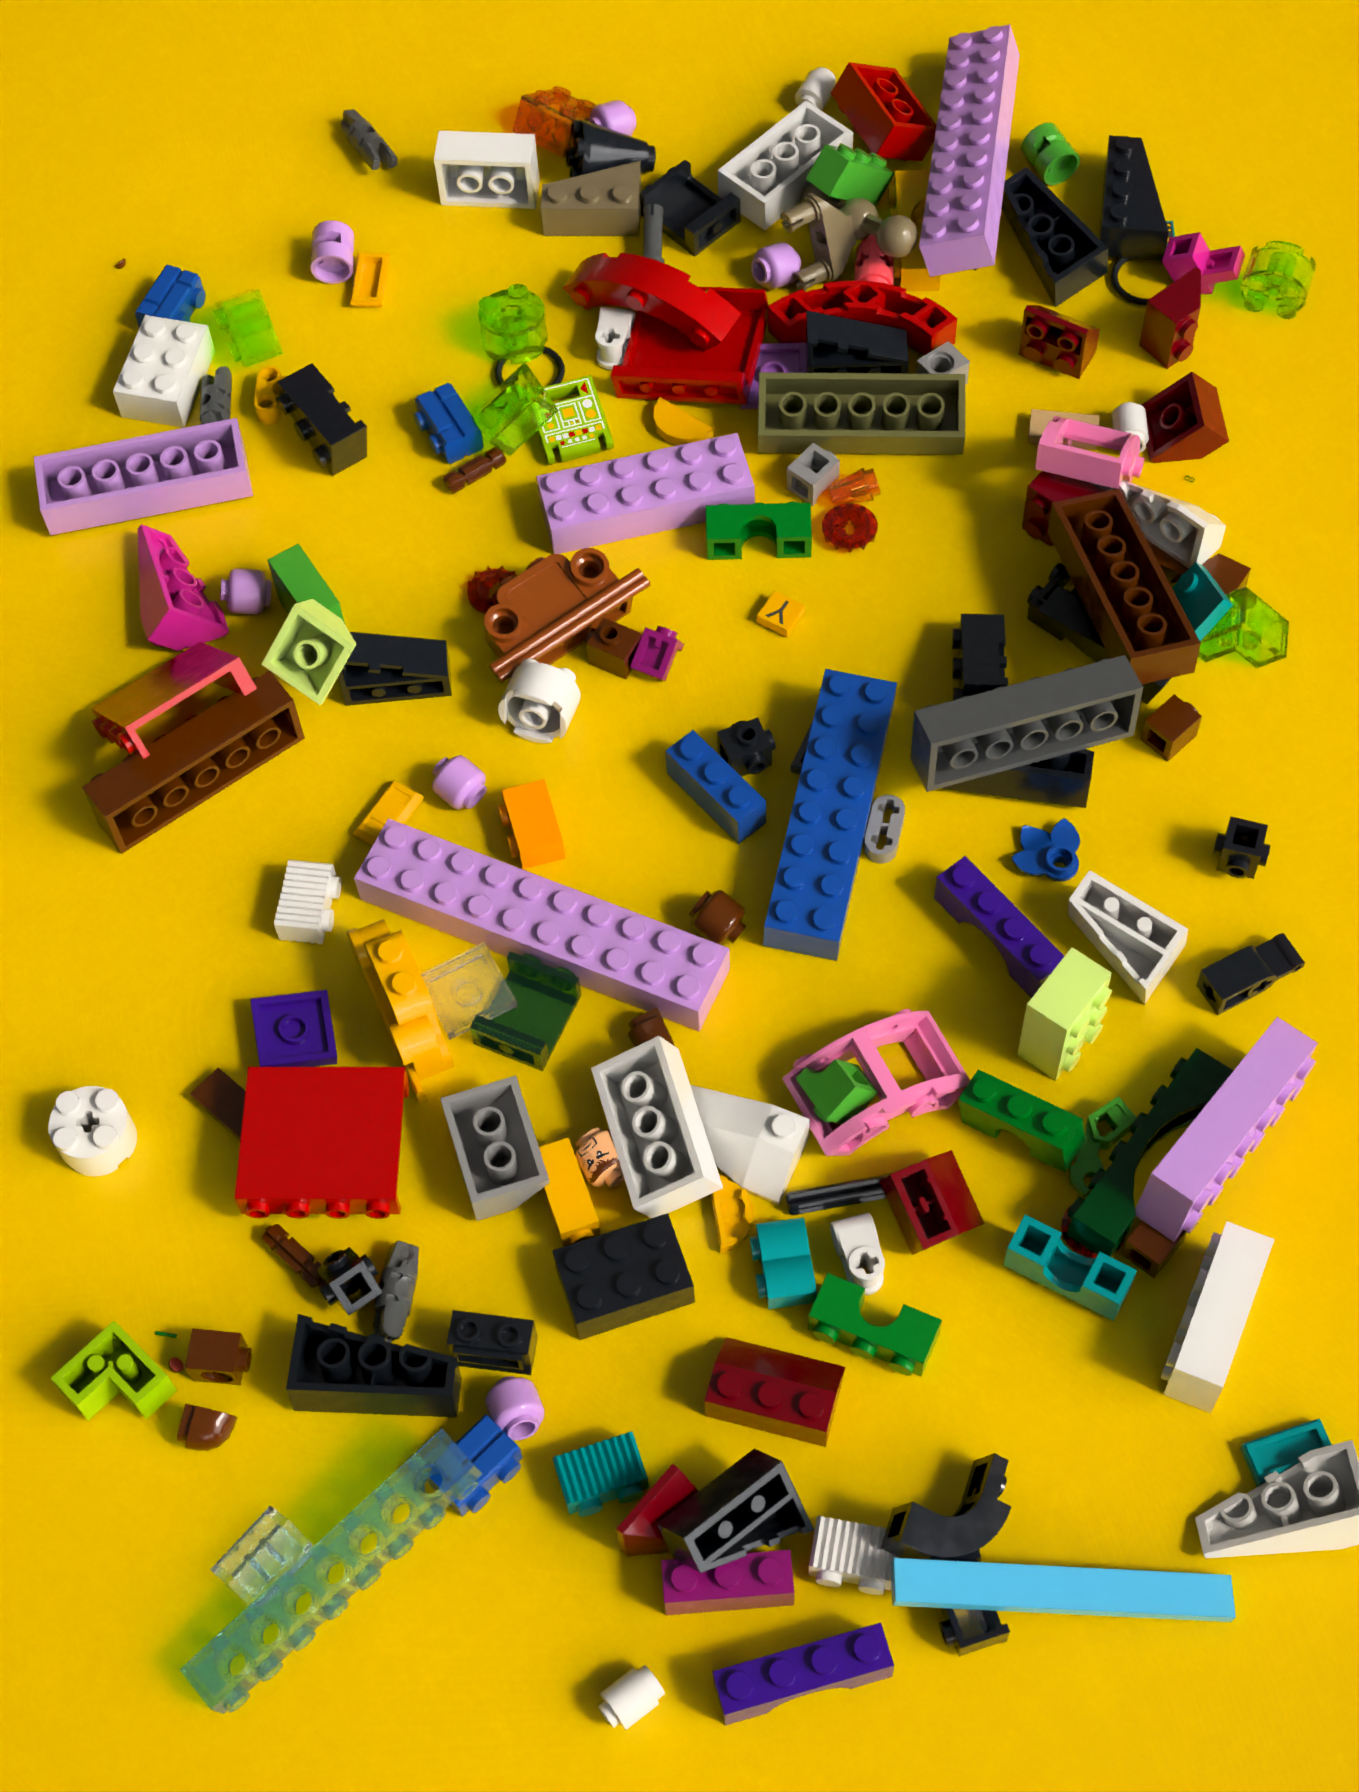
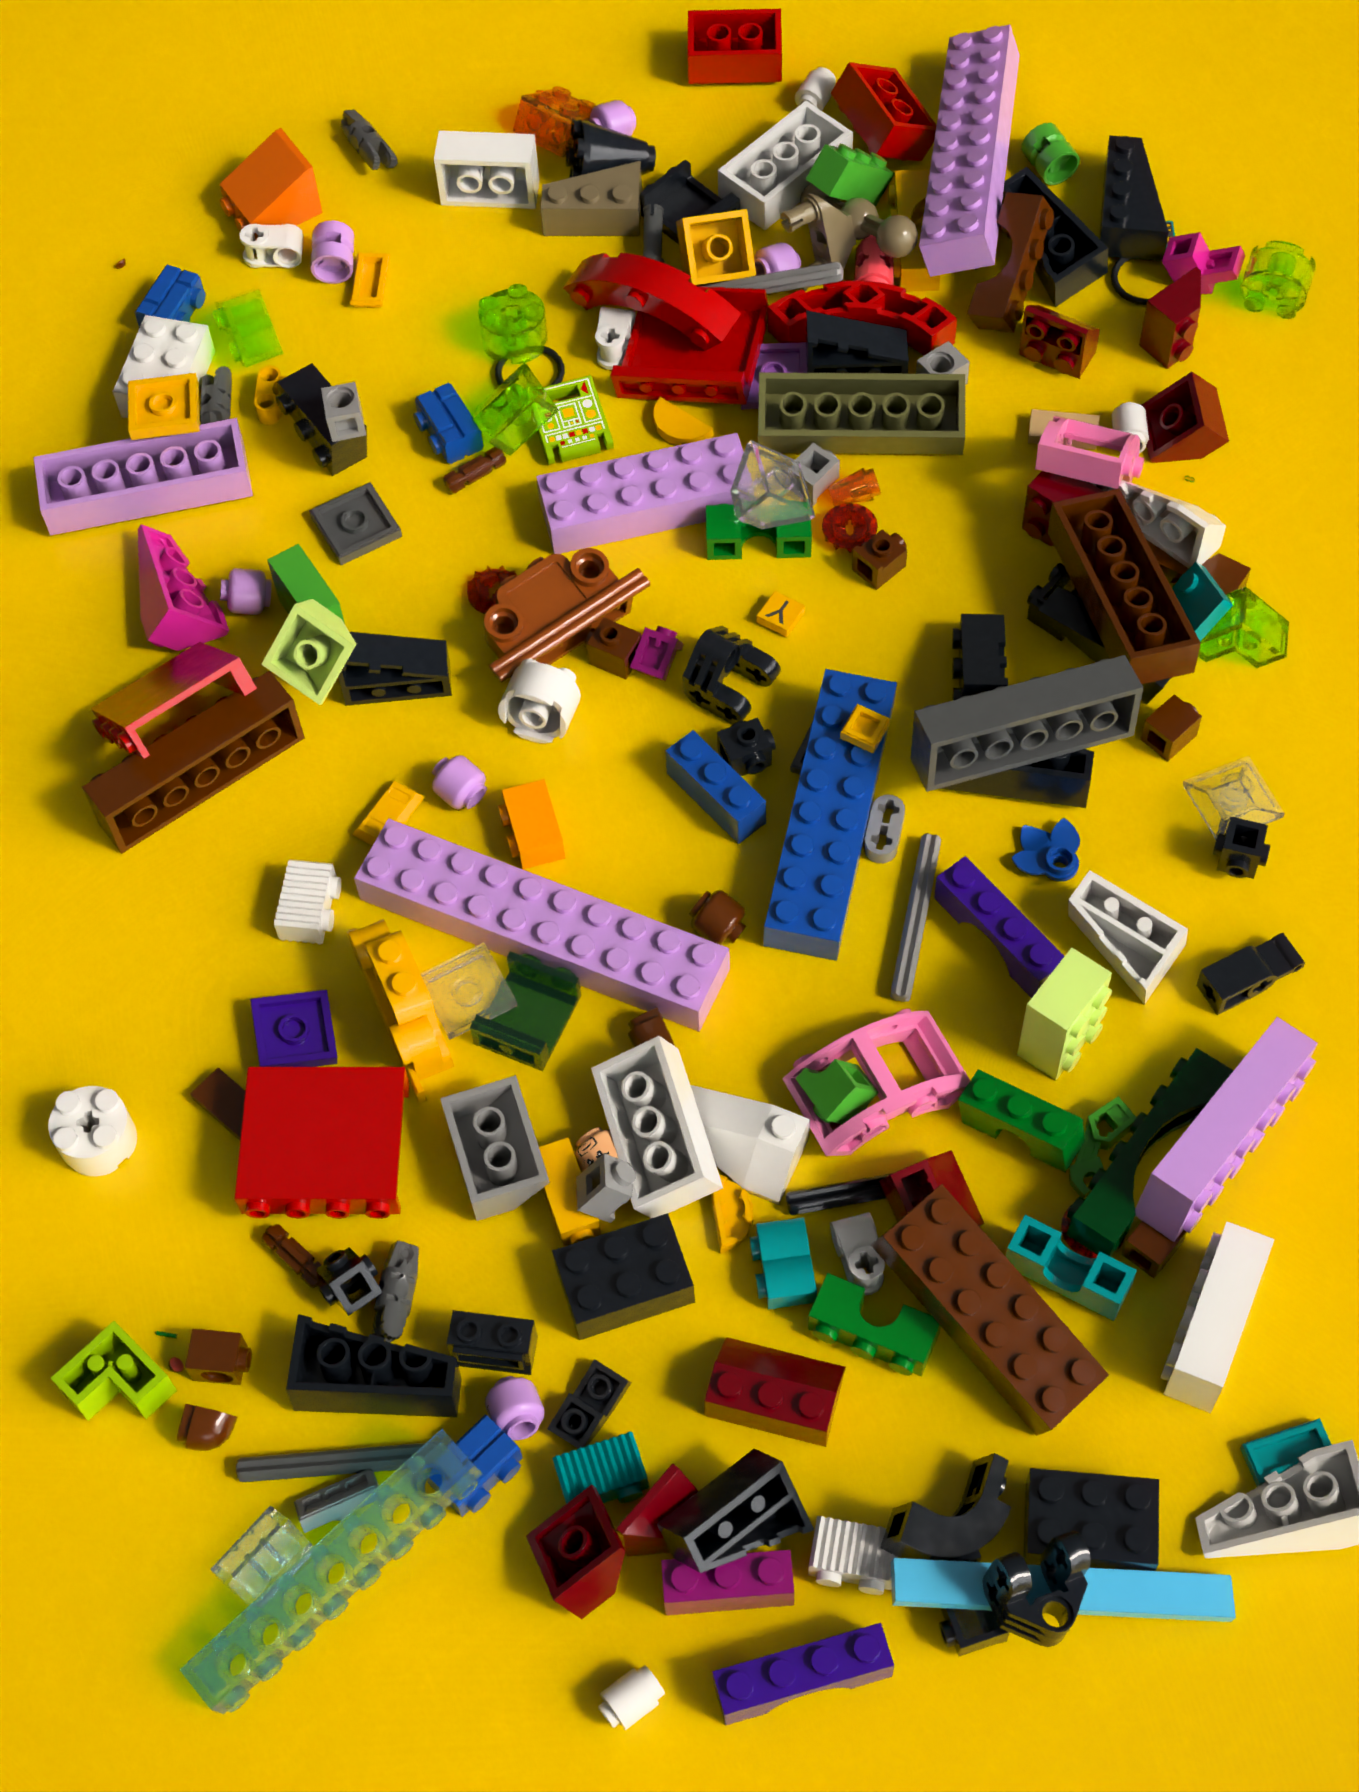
none -> yellow plate [128,373,200,440]
none -> orange slope [220,128,322,241]
none -> dark grey axle [236,1442,444,1482]
none -> white piece [239,224,304,268]
none -> light grey plate [294,1469,384,1533]
none -> dark grey tile [309,482,402,565]
none -> light grey brick [321,382,366,442]
none -> dark red slope [526,1484,625,1619]
none -> black slope [547,1359,632,1449]
none -> light grey brick [576,1153,636,1223]
none -> yellow brick [676,209,756,286]
none -> black piece [682,626,781,724]
none -> red brick [688,8,782,84]
none -> light grey axle [697,262,844,294]
none -> clear slope [730,440,815,529]
none -> yellow tile [840,704,890,753]
none -> reddish brown brick [852,529,907,590]
none -> reddish brown brick [871,1184,1109,1436]
none -> light grey axle [890,833,941,1002]
none -> reddish brown arch [967,192,1054,333]
none -> black piece [982,1530,1091,1647]
none -> black brick [1023,1468,1159,1571]
none -> clear slope [1183,756,1285,840]

